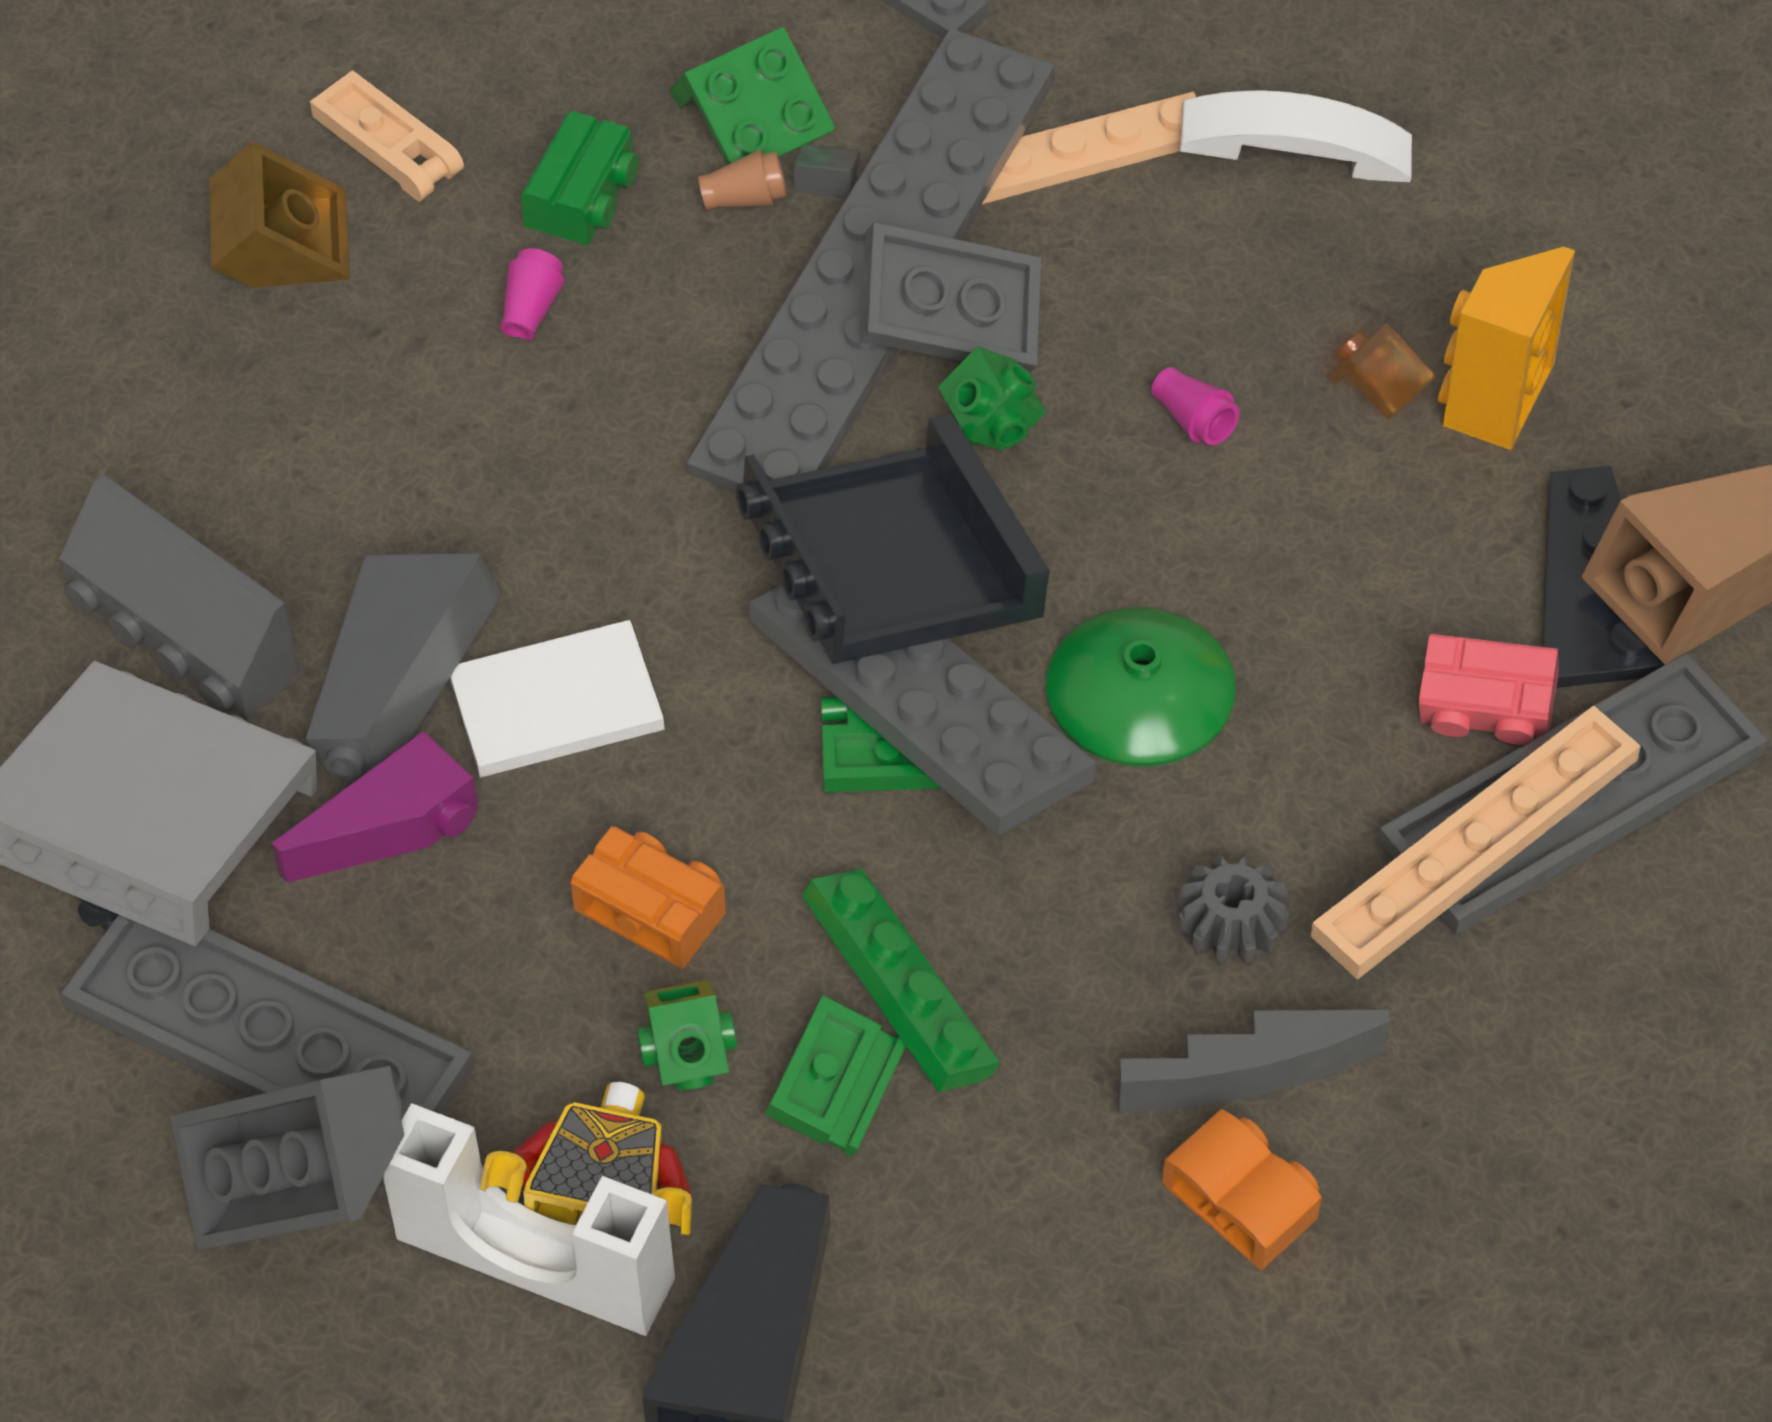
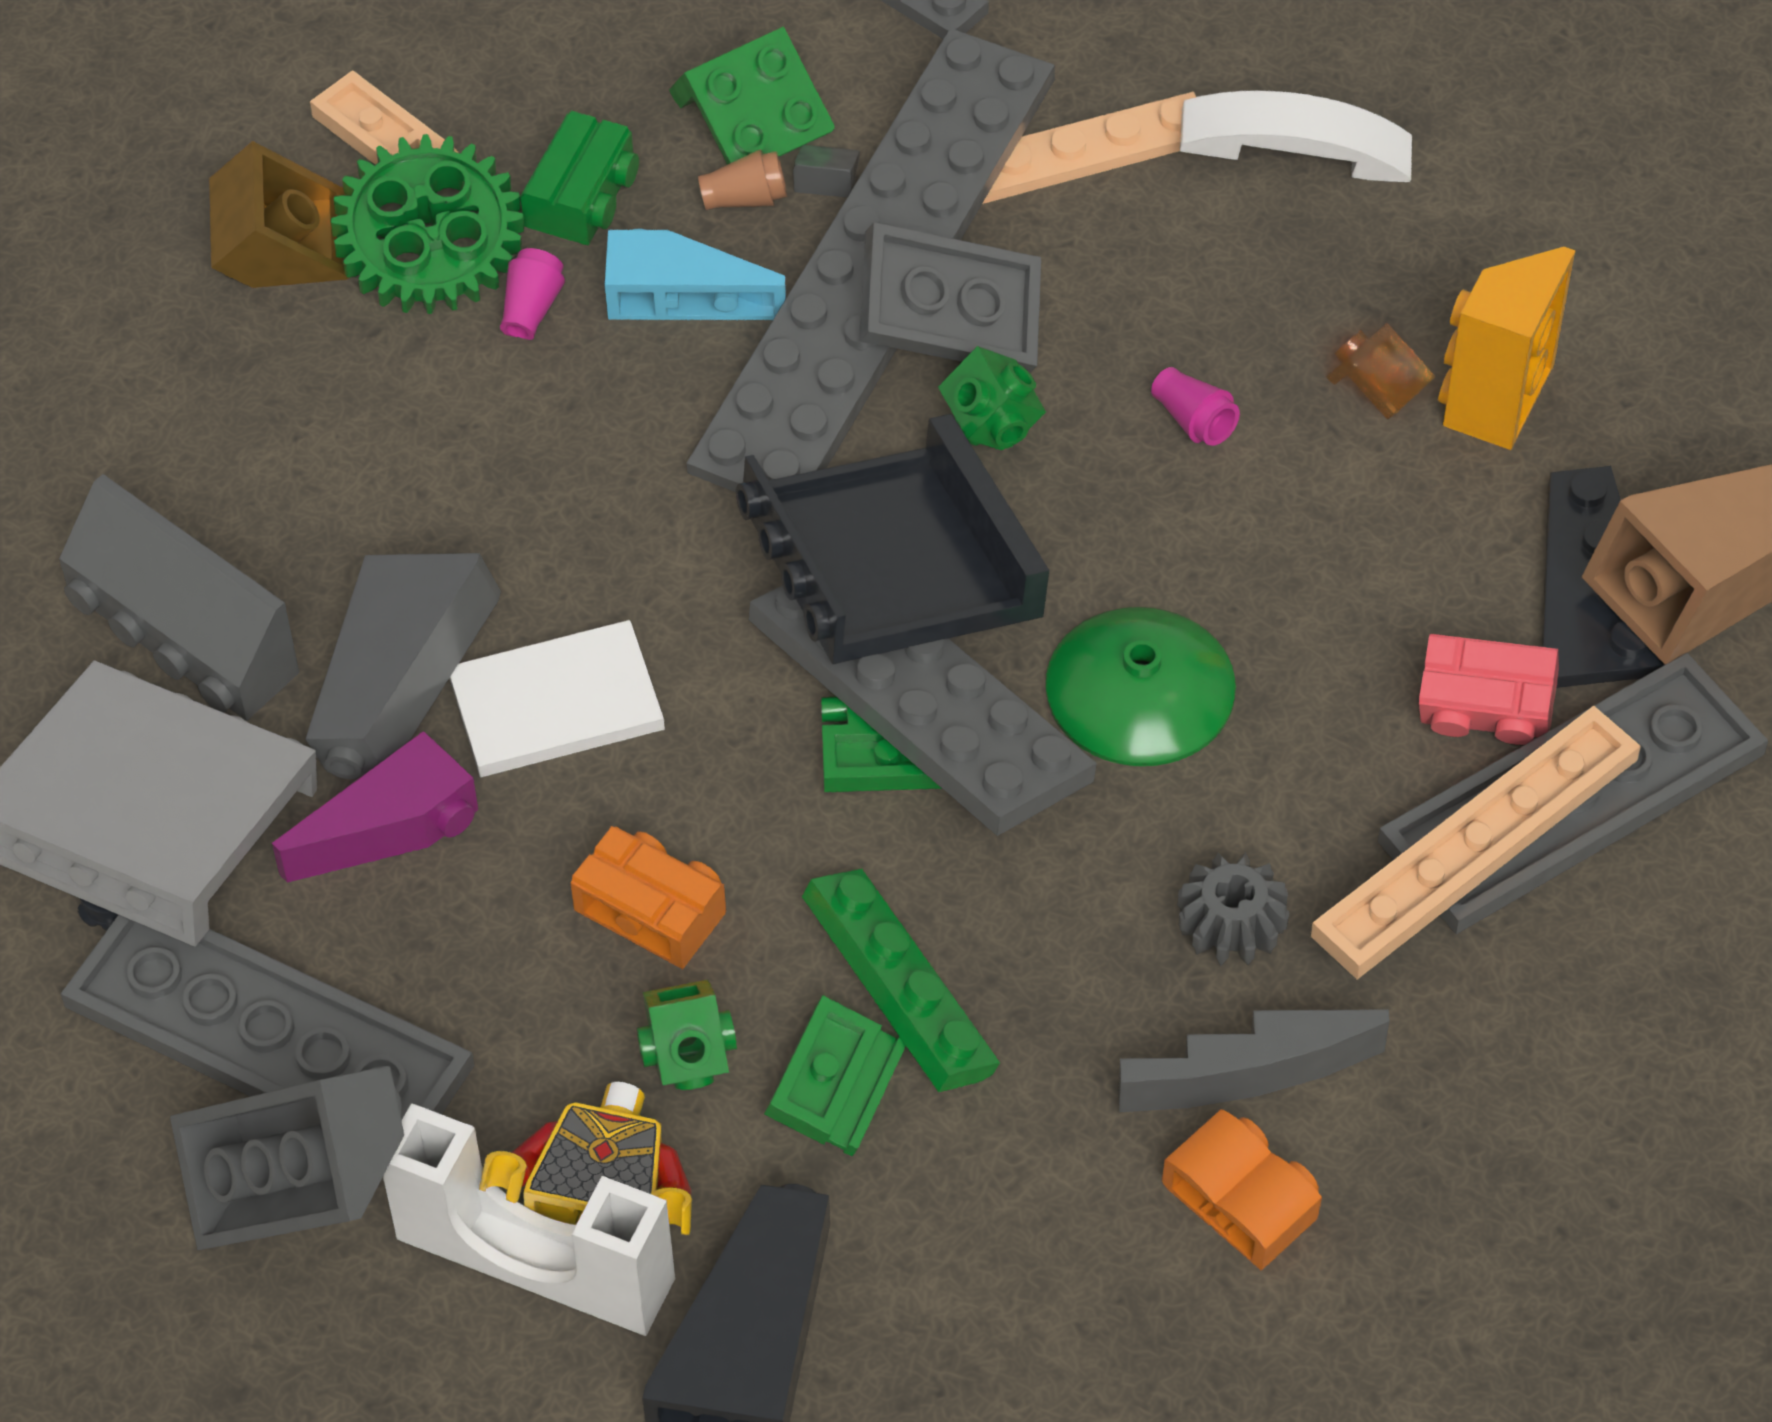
none -> green gear [331,134,524,314]
none -> medium azure slope [605,229,786,320]

